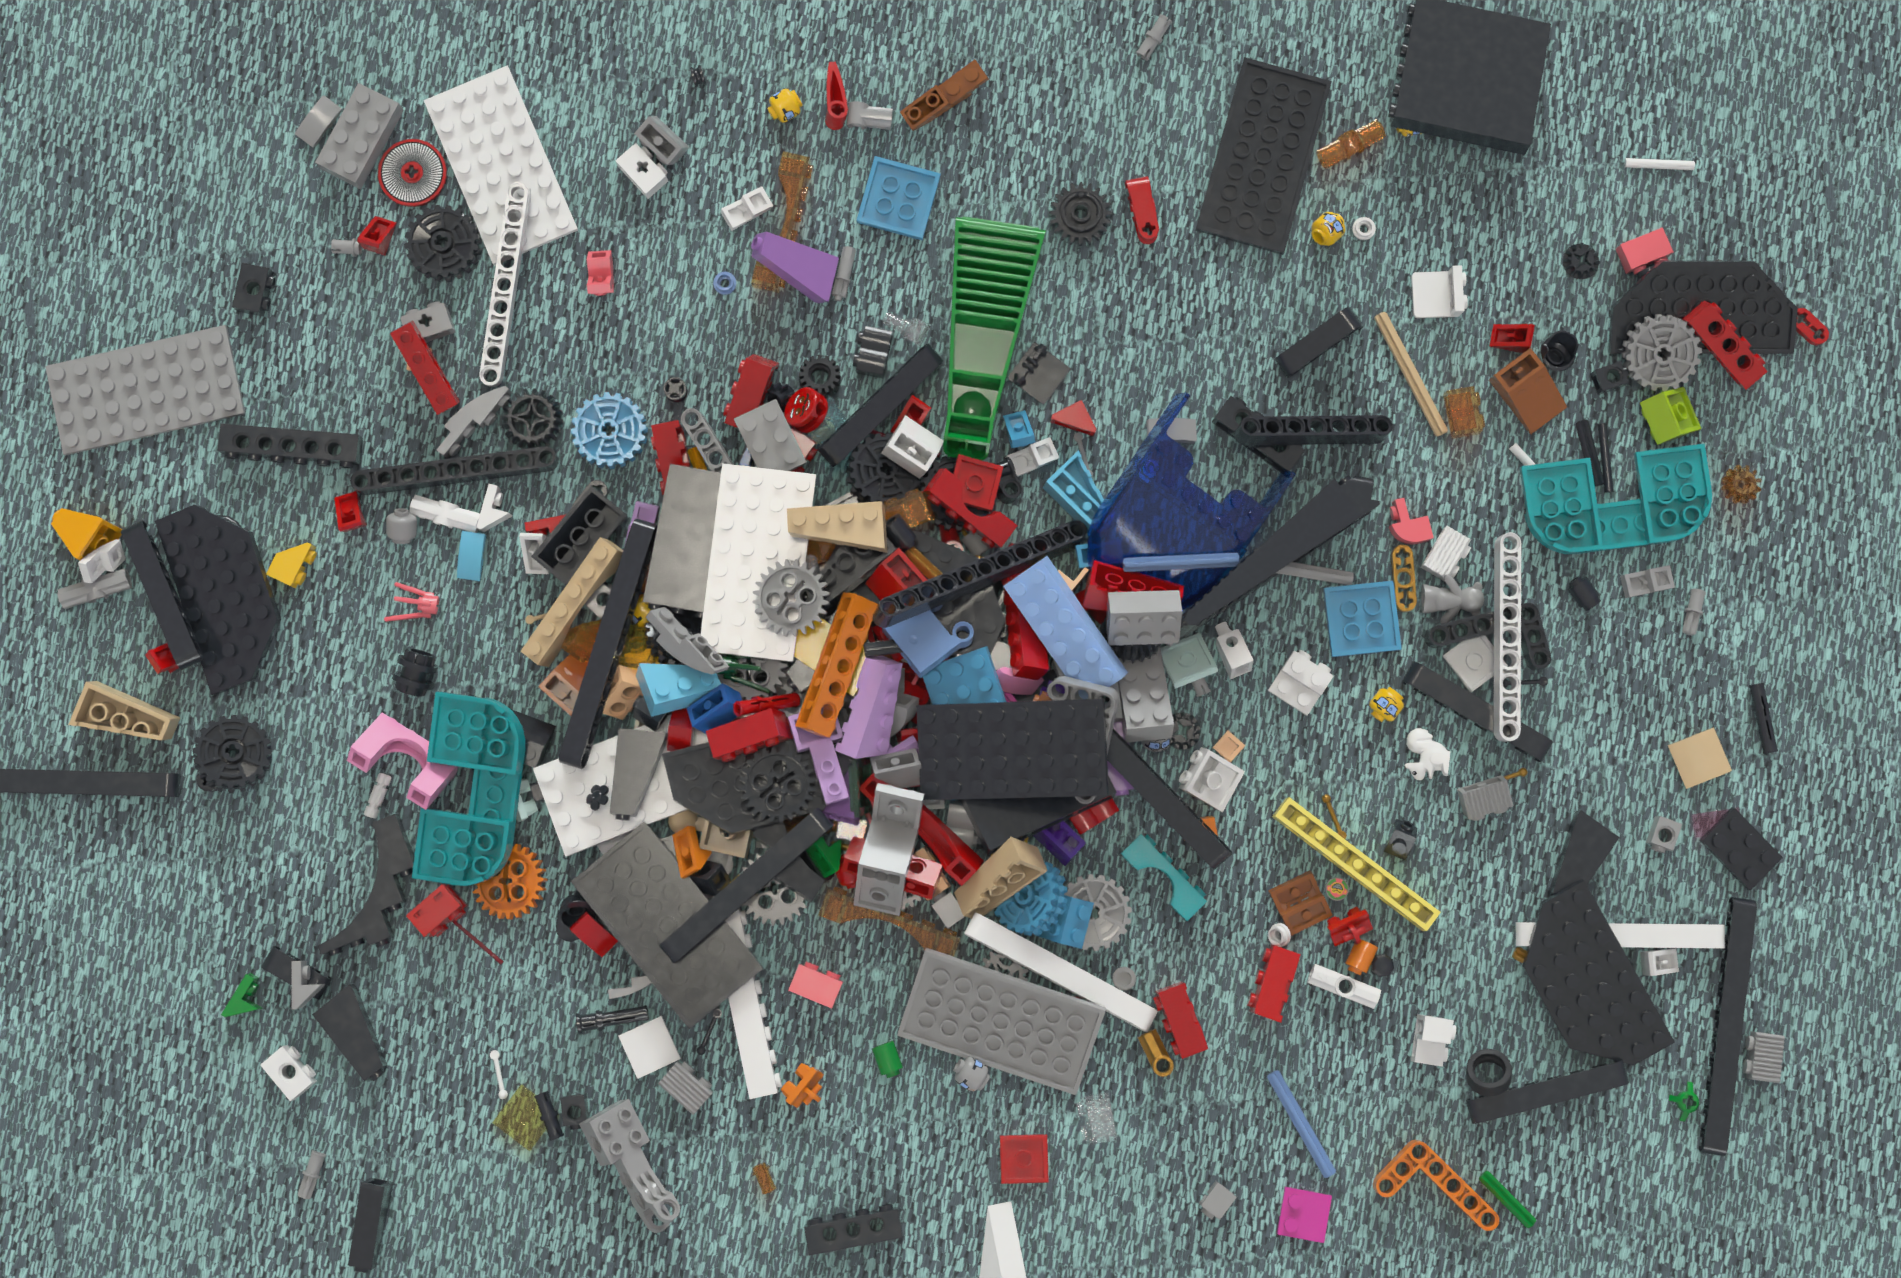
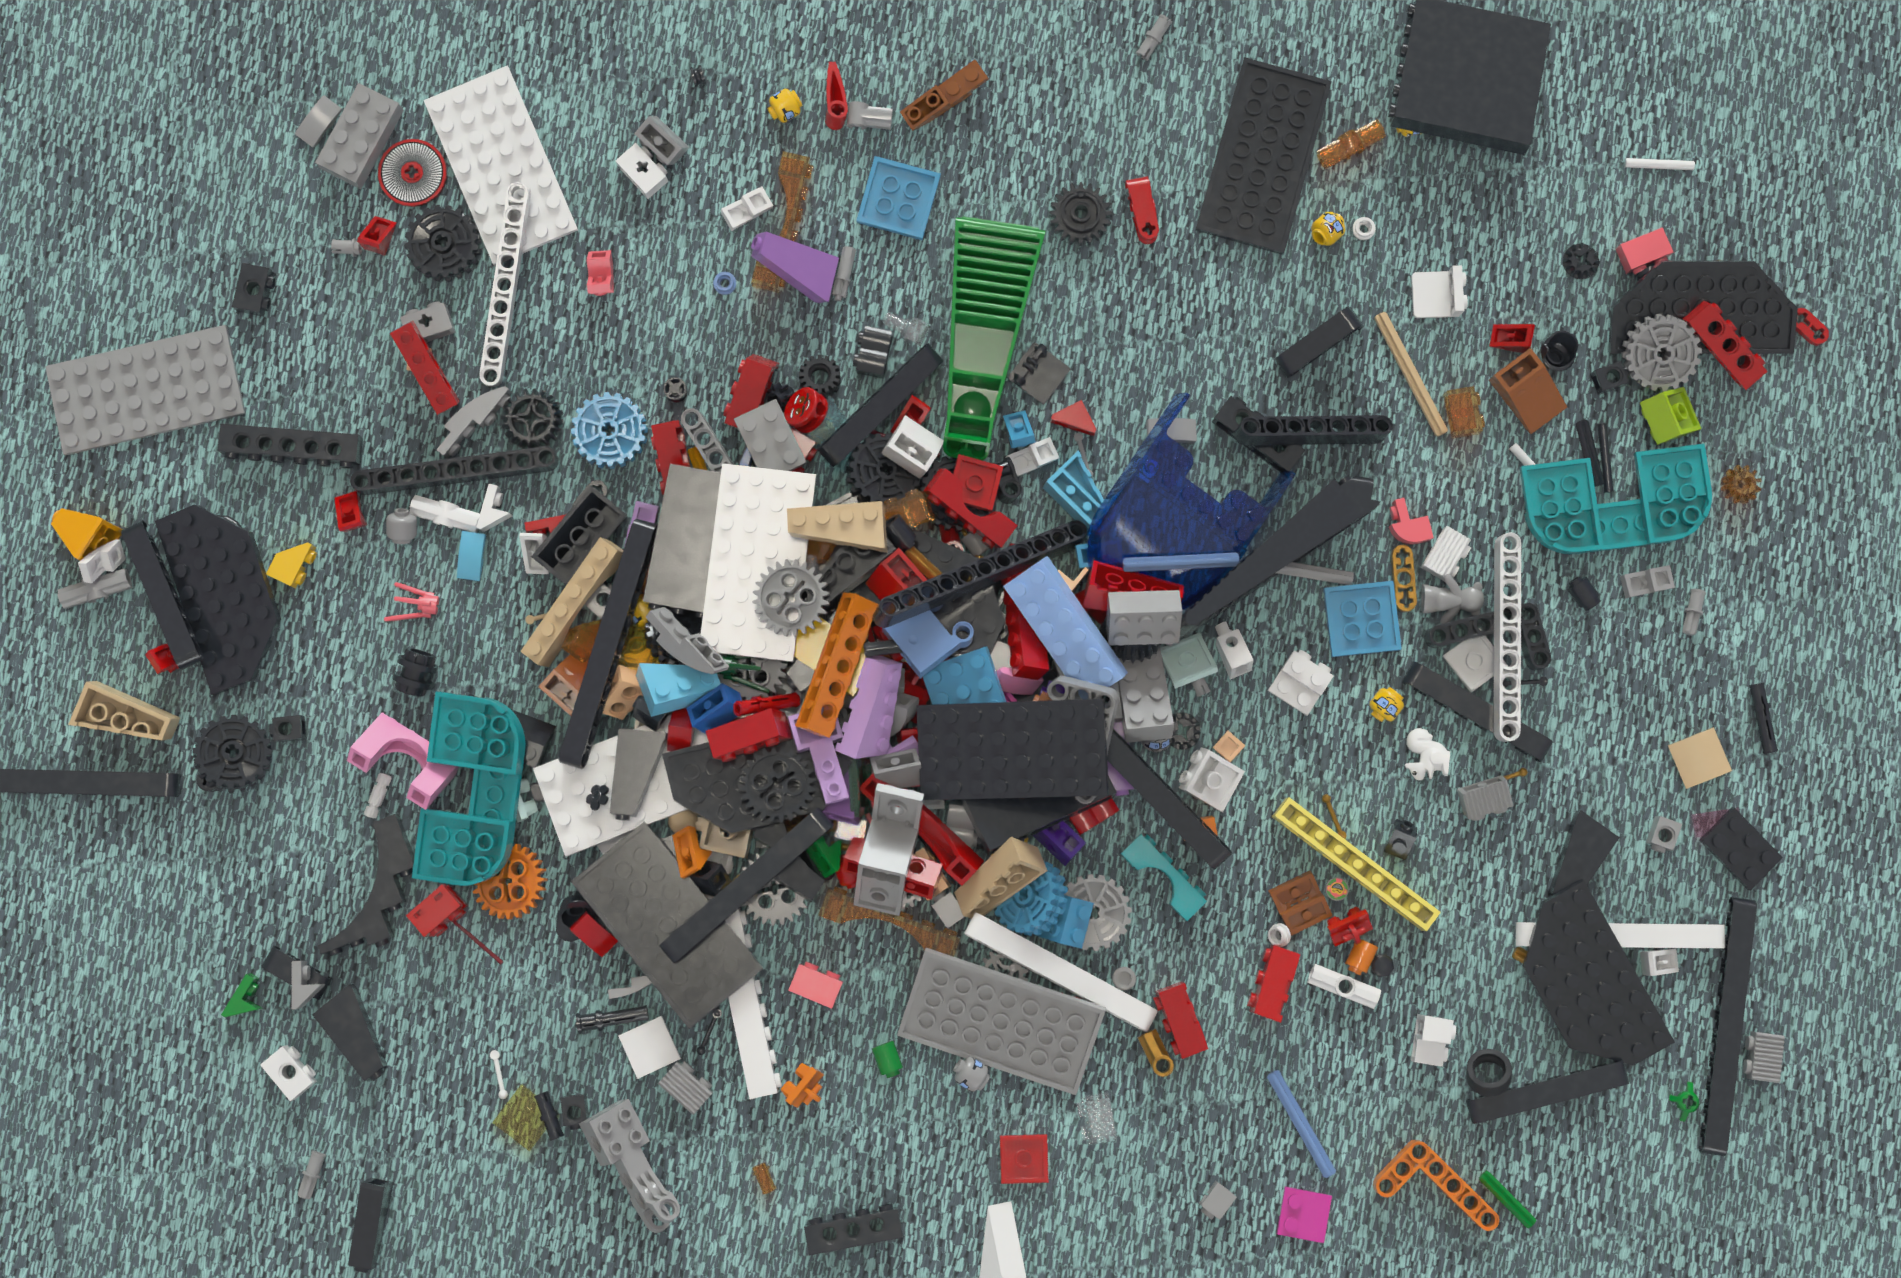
none -> black brick [269,715,307,742]

